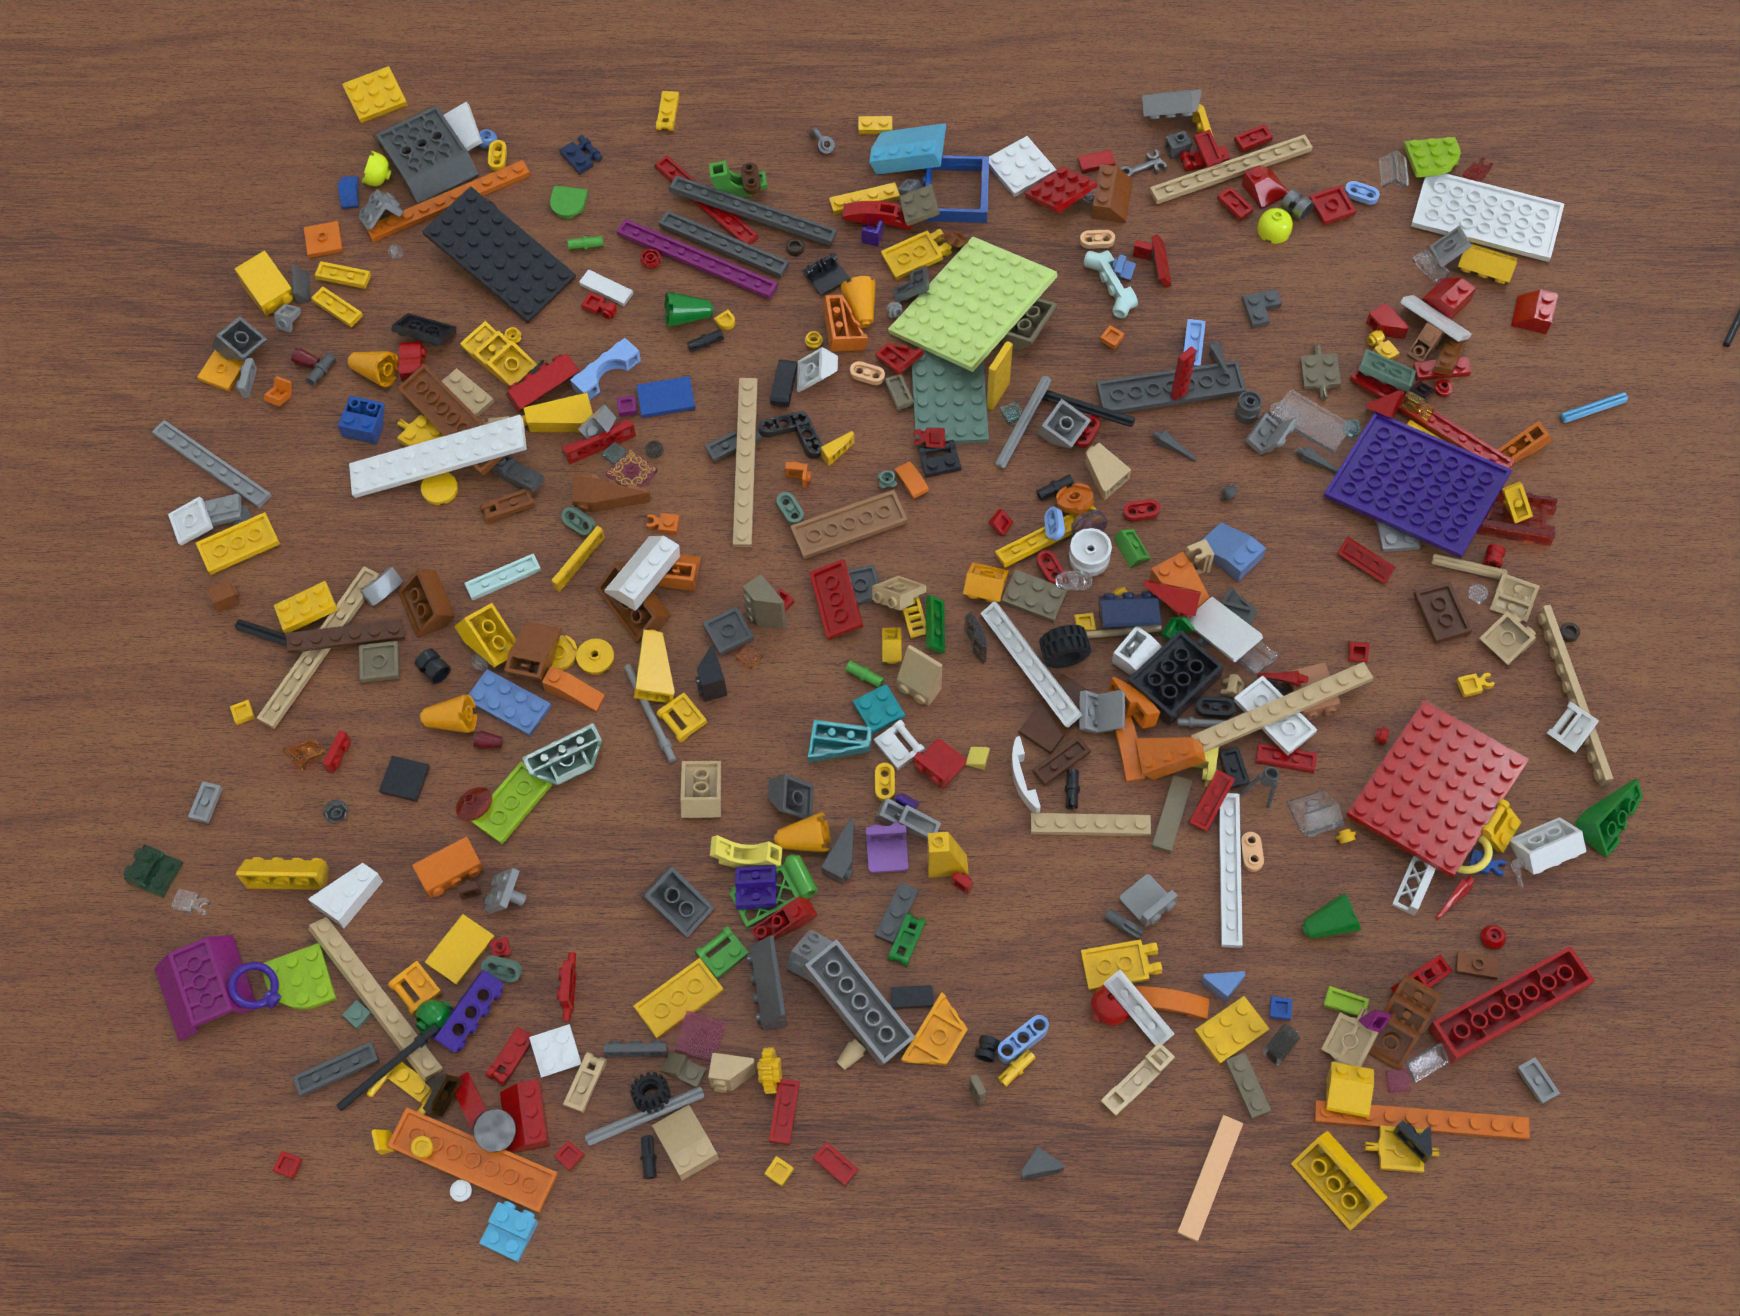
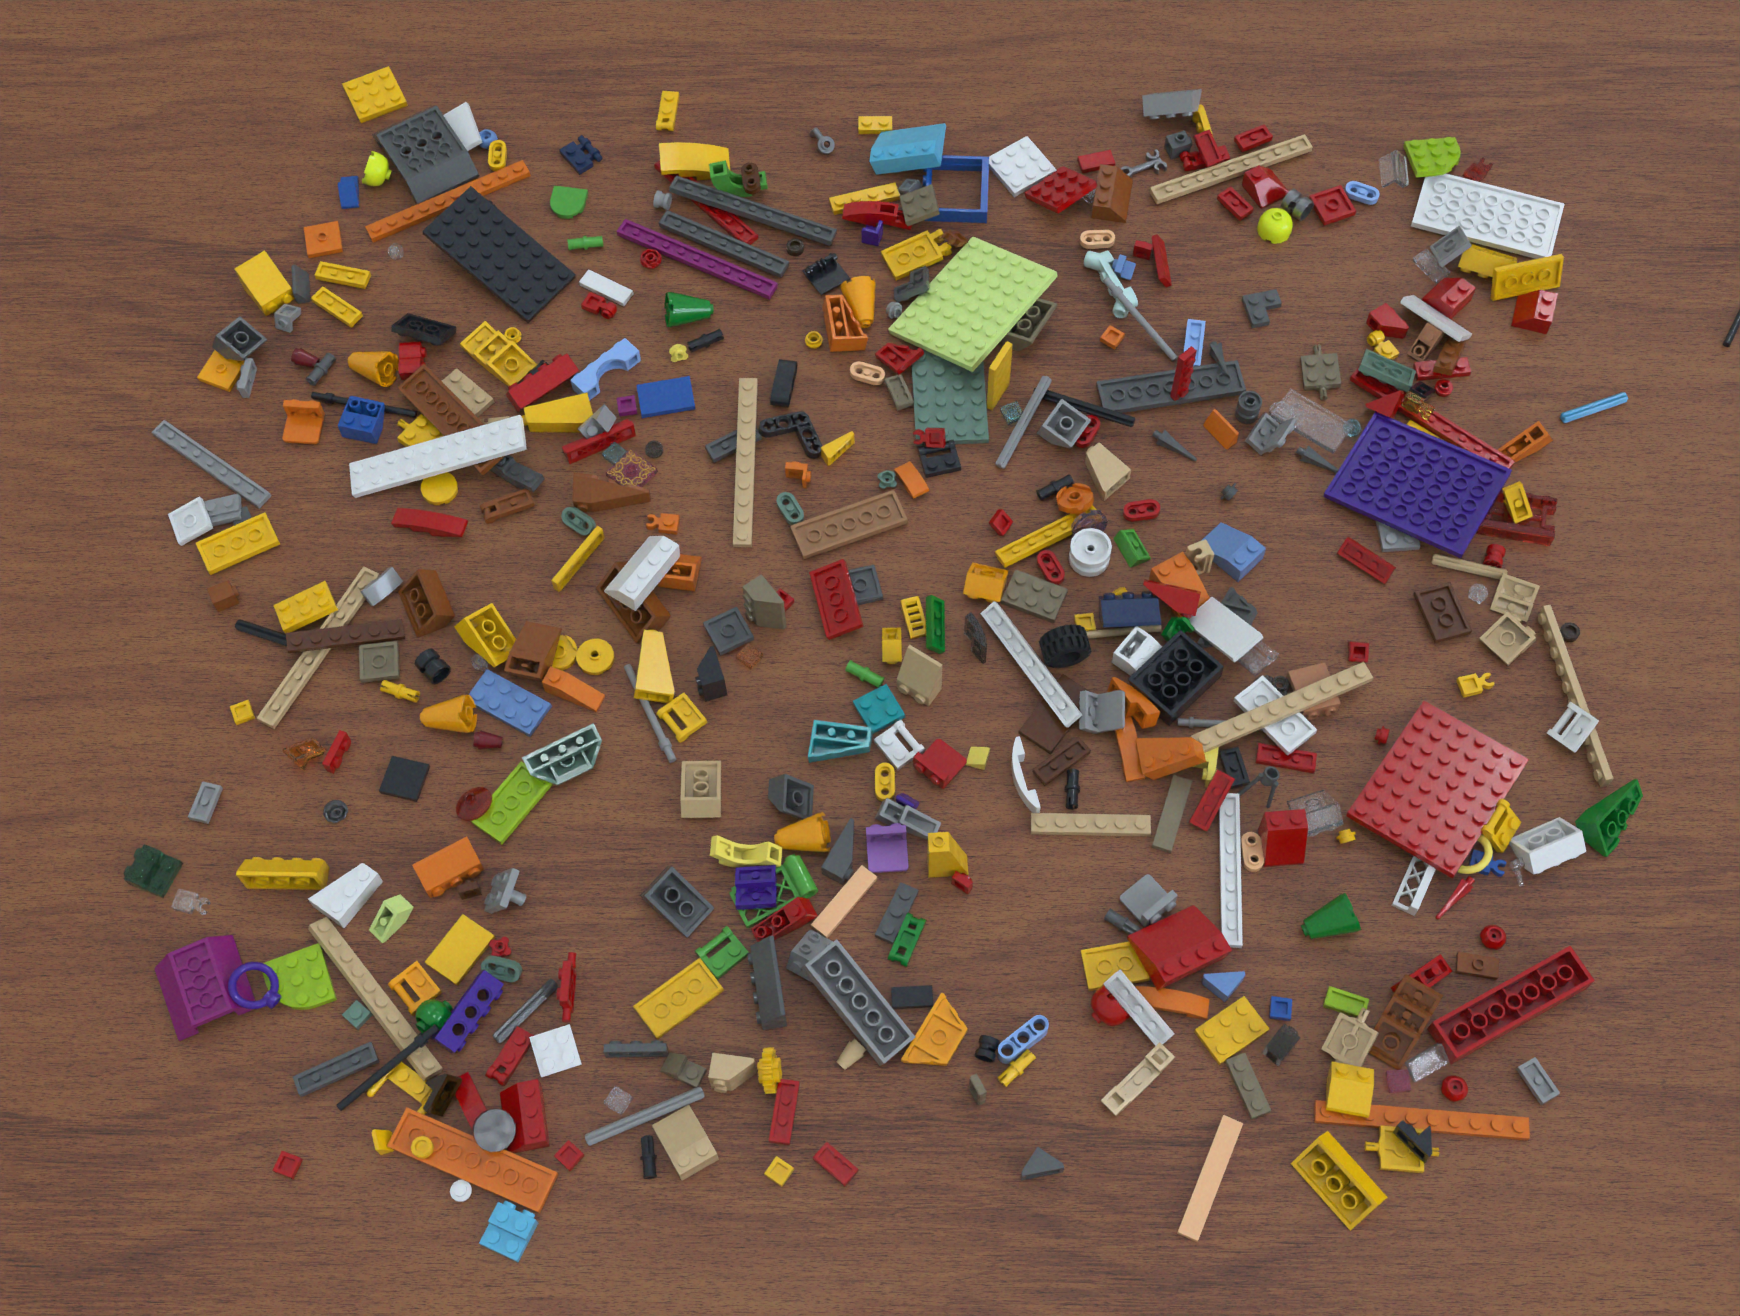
orange bracket [264,376,292,406] -> none
light grey bracket [359,189,404,230] -> none
light aqua tile [464,553,541,601] -> none
tan plate [563,1052,607,1113] -> none
black tyre [630,1072,671,1113] -> none
clear pink tile [675,1011,726,1062] -> none
yellow tile [714,310,735,330] -> none
white slope [796,347,838,392] -> none
tan plate [872,576,926,610] -> none
light blue plate [1044,506,1065,541] -> none
clear plate [1056,571,1092,591] -> none
black plate [1196,696,1236,718] -> none
tan tile [1220,674,1245,700] -> none
red piece [1257,670,1309,687] -> none
magenta slope [1358,1009,1391,1032] -> none
none -> orange bracket [282,399,325,444]
none -> black bar [311,392,417,418]
none -> yellowish green slope [369,894,414,943]
none -> yellow pin [380,680,420,703]
none -> red slope [391,508,468,537]
none -> dark grey axle [492,979,558,1043]
none -> clear tile [604,1085,633,1116]
none -> light grey wheel [653,190,672,210]
none -> yellow slope [659,142,730,180]
none -> light yellow plate [669,344,688,362]
none -> light nougat tile [811,865,877,938]
none -> light grey bar [1103,277,1178,361]
none -> red slope [1127,905,1232,991]
none -> orange slope [1203,409,1239,449]
none -> red slope [1258,809,1308,867]
none -> red plate [1441,1075,1468,1102]
none -> yellow tile [1490,254,1564,301]

